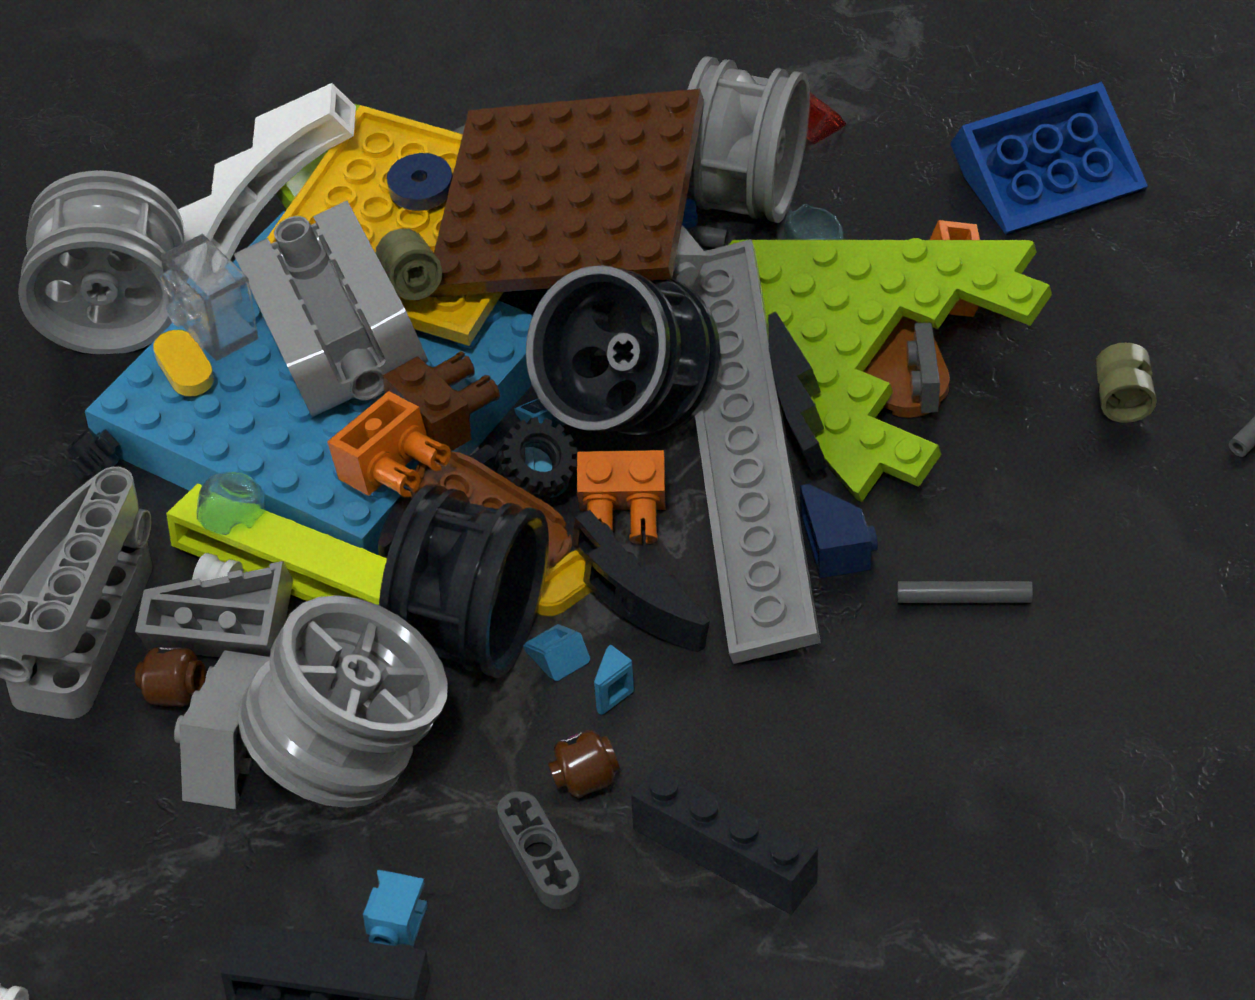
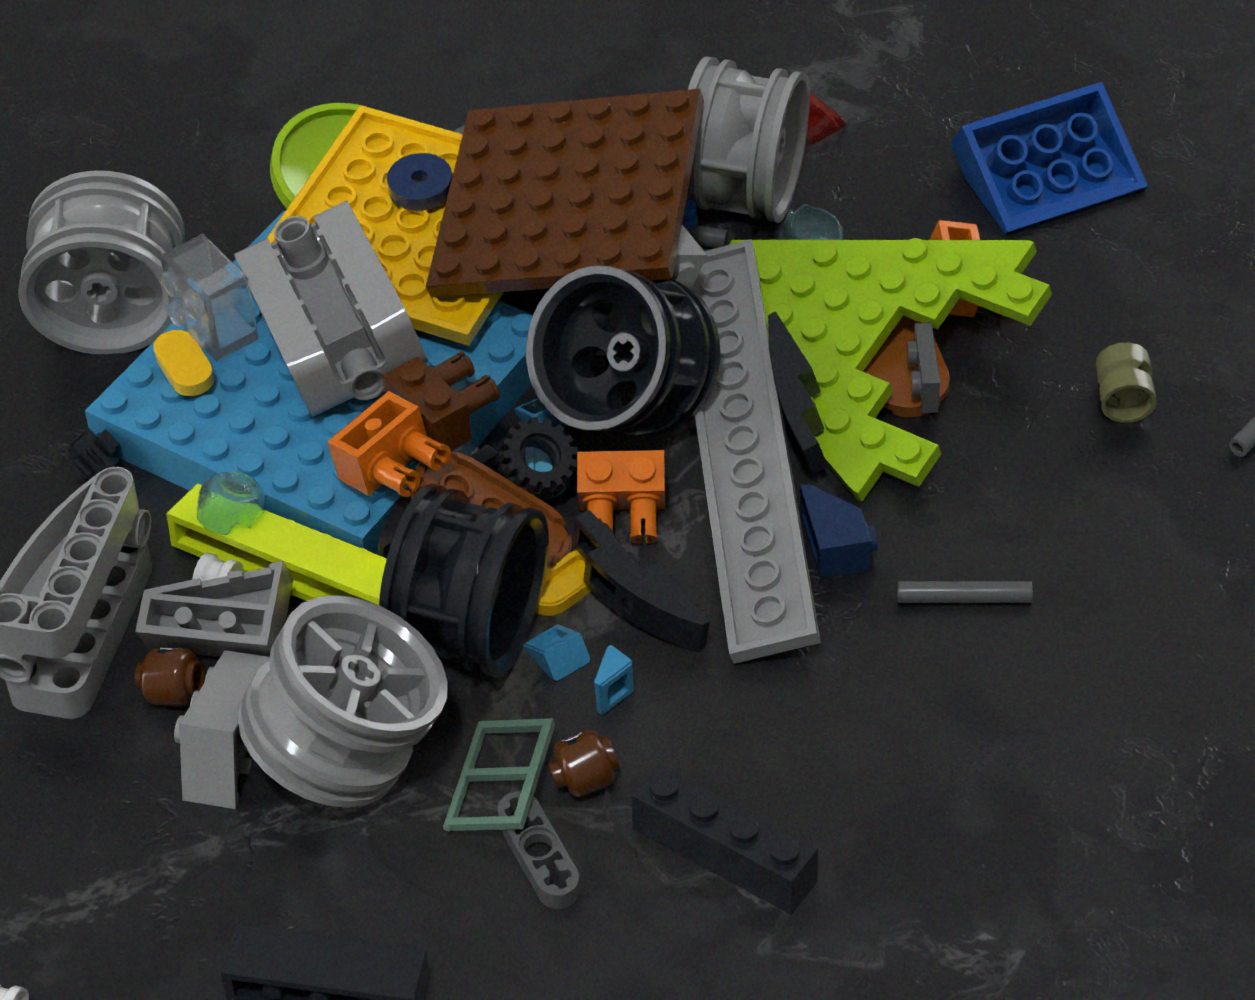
white arch [178,83,356,308] -> none
dark azure window [363,870,427,946] -> none
olive wheel [375,228,443,300] -> none
none -> sand green window [443,718,556,832]

